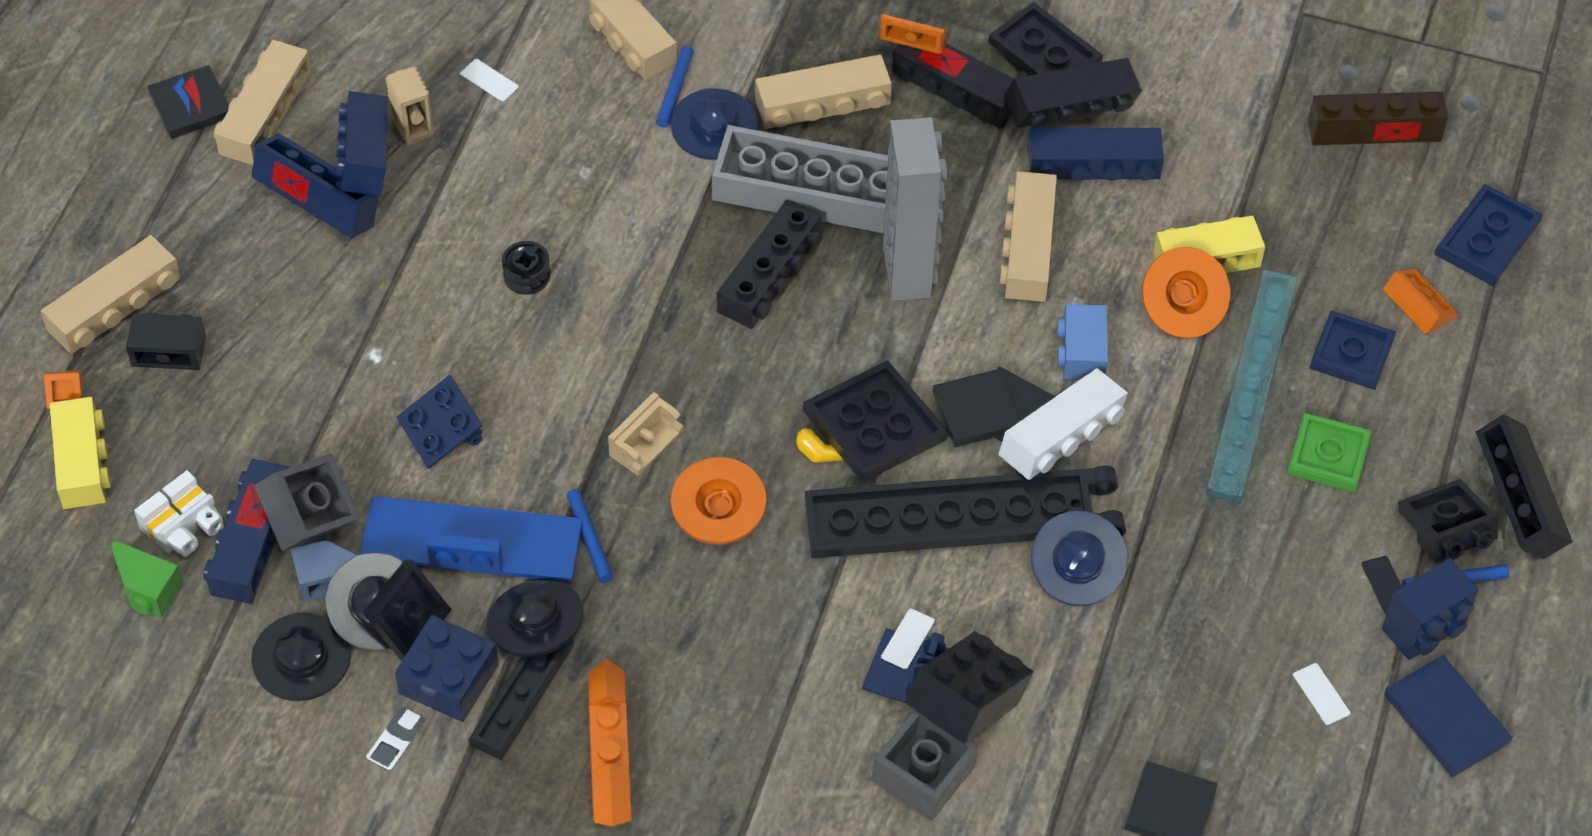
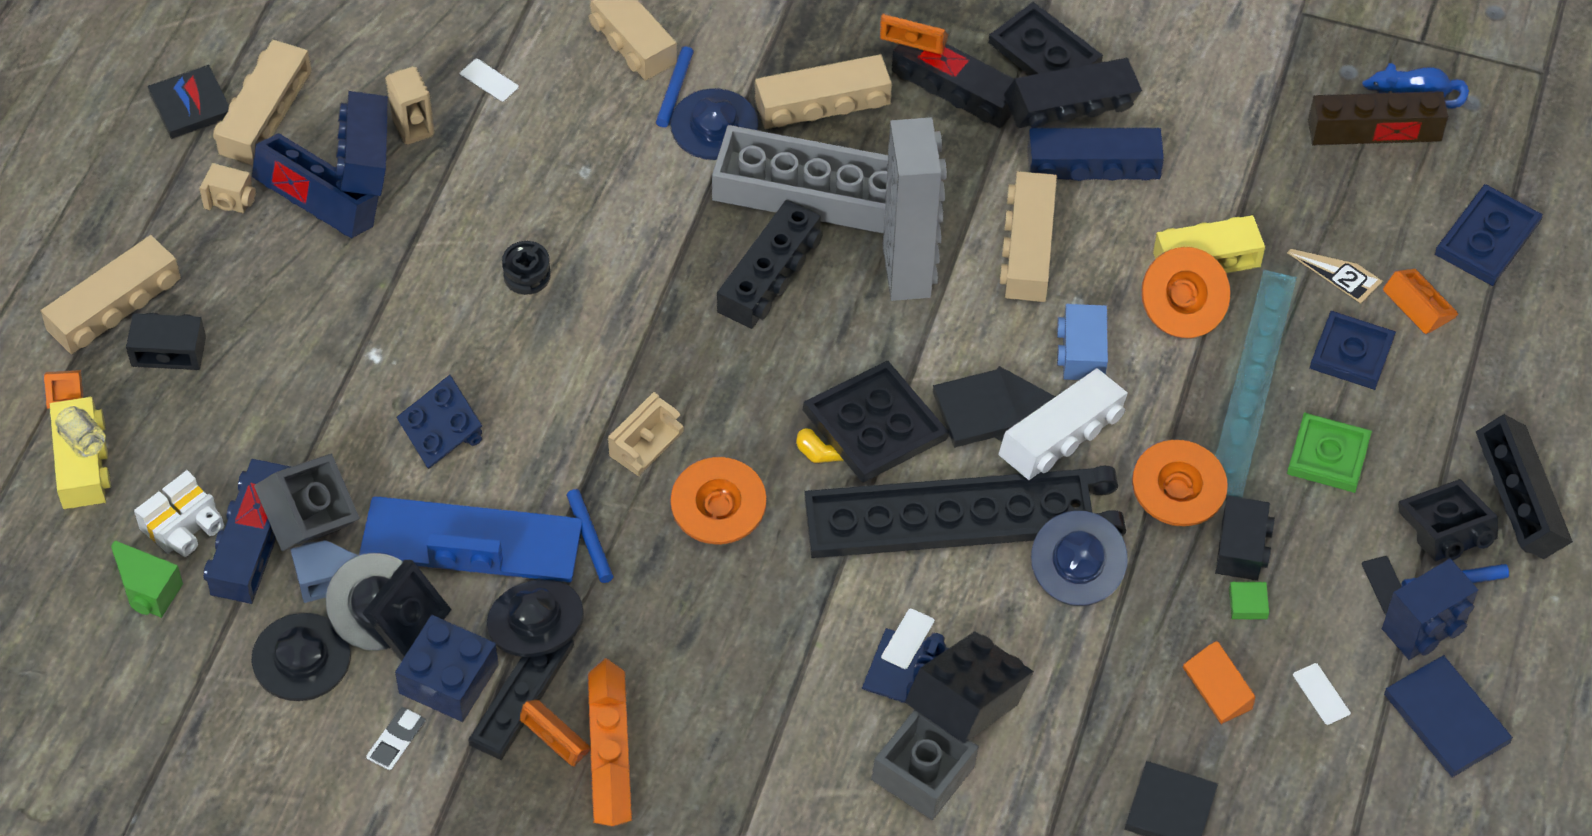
none -> clear brick [55,406,106,457]
none -> tan brick [199,163,256,213]
none -> orange slope [520,700,591,767]
none -> orange hat [1132,440,1228,526]
none -> orange slope [1183,641,1255,724]
none -> black brick [1215,496,1275,581]
none -> bright green tile [1229,582,1269,619]
none -> sticker [1287,249,1383,303]
none -> blue animal [1362,63,1469,109]

